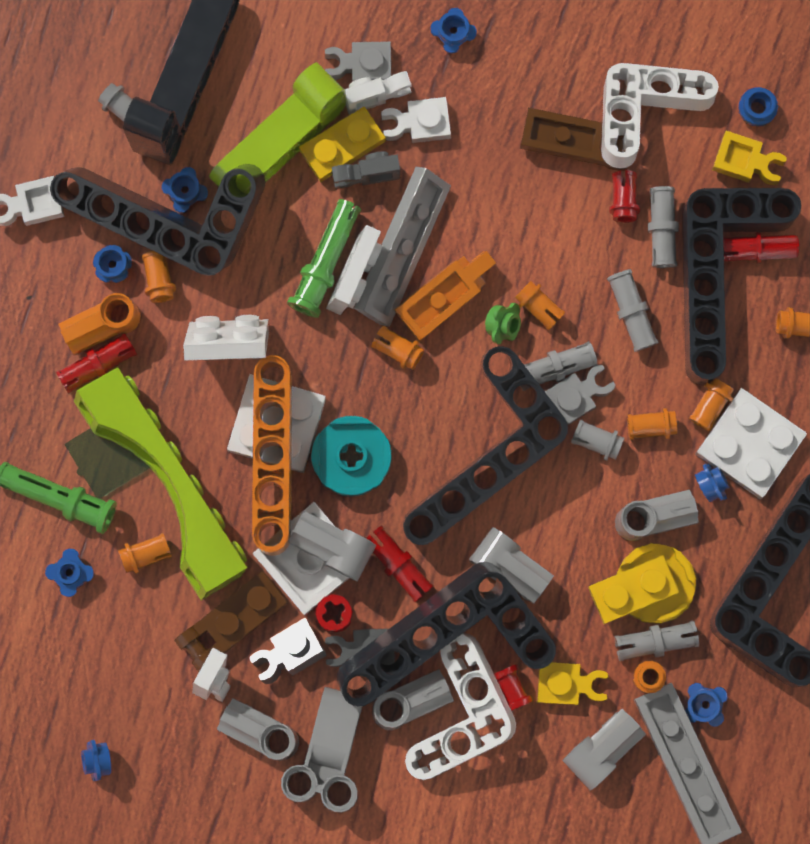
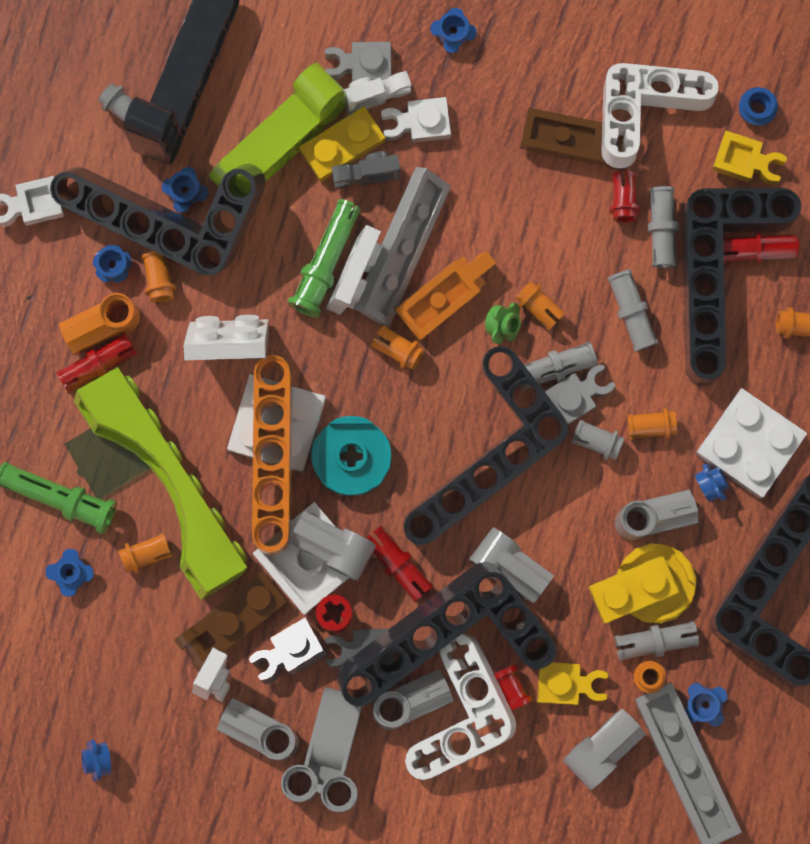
orange pin [688,379,734,431] -> none

